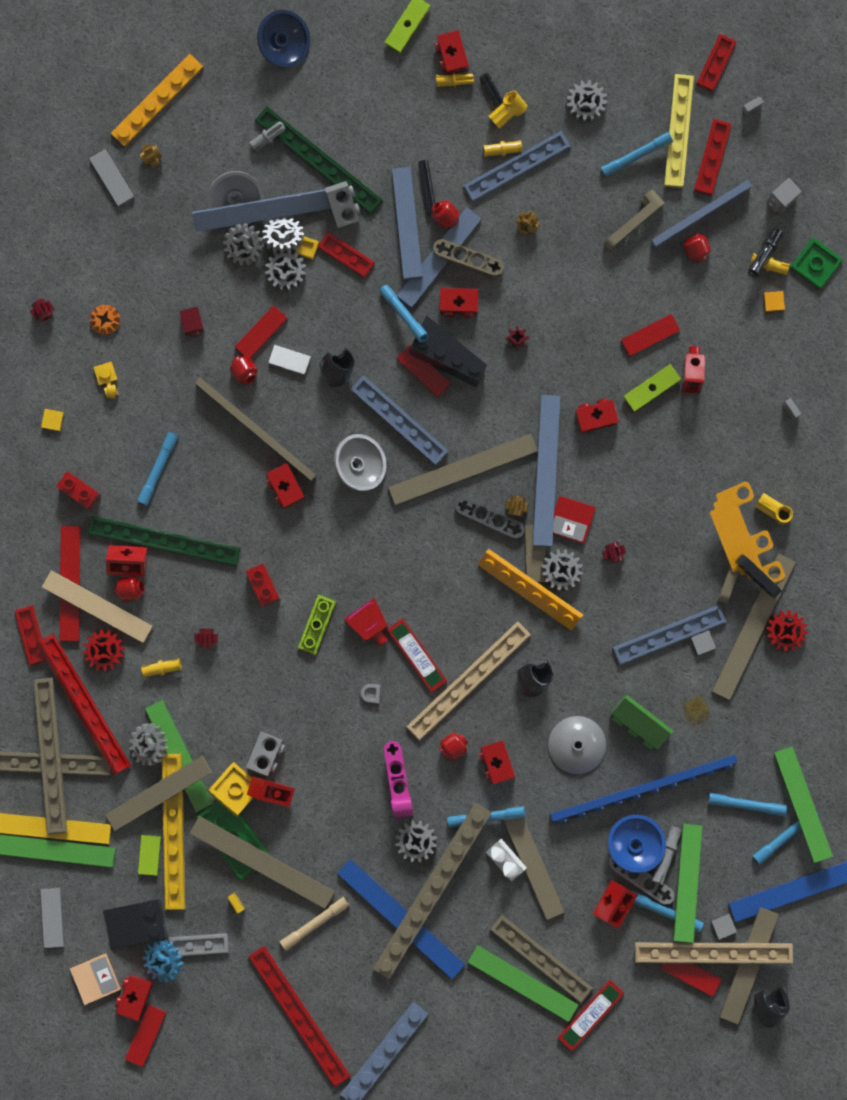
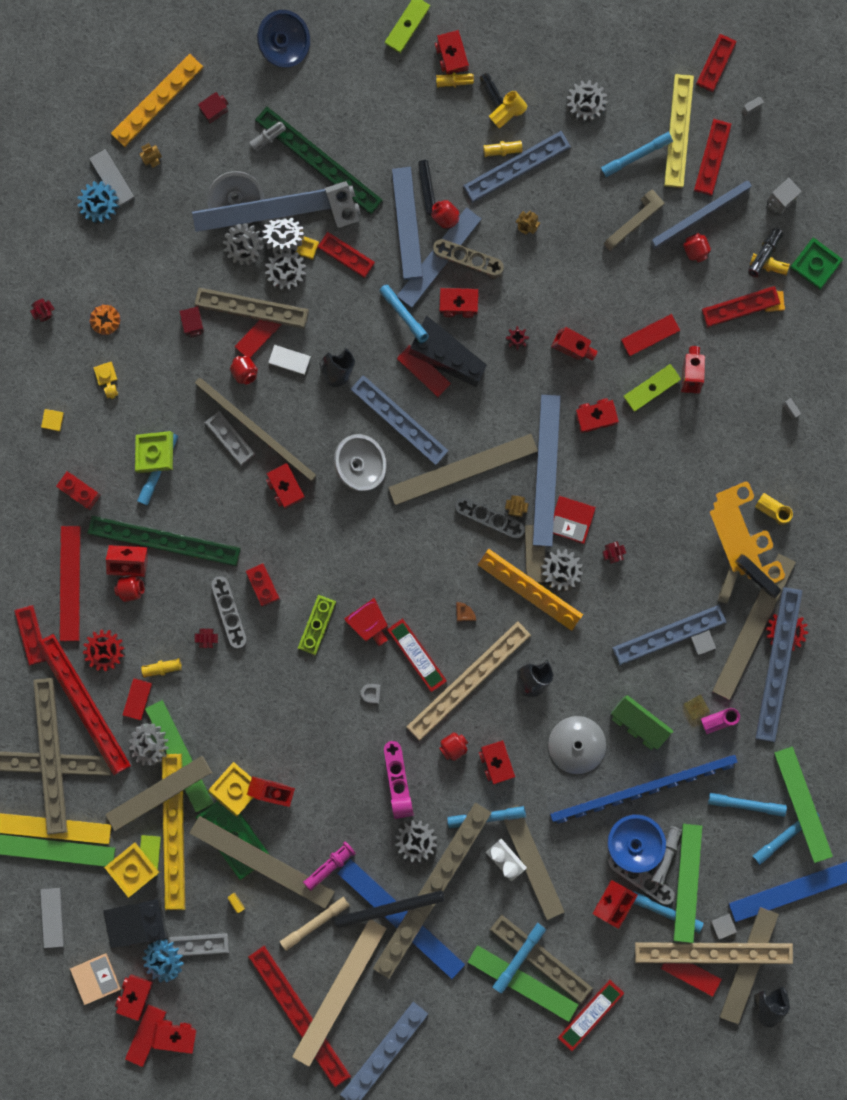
tan tile [42,570,153,643] -> none
light grey brick [246,731,285,776] -> none
none -> dark azure gear [77,181,119,223]
none -> yellow plate [104,842,160,898]
none -> red tile [123,678,152,720]
none -> lime tile [135,431,173,473]
none -> red brick [151,1020,196,1054]
none -> dark tan tile [194,288,309,329]
none -> dark red brick [198,92,229,124]
none -> light grey tile [204,411,256,466]
none -> light grey beam [211,576,247,649]
none -> tan tile [292,920,387,1066]
none -> dark pink pin [303,842,356,891]
none -> black axle [334,890,445,928]
none -> dark orange tile [456,602,476,621]
none -> dark azure piece [493,923,547,994]
none -> red torso [551,327,598,361]
none -> dark pink piece [701,708,740,734]
none -> red tile [702,286,781,328]
none -> sand blue tile [755,587,802,742]

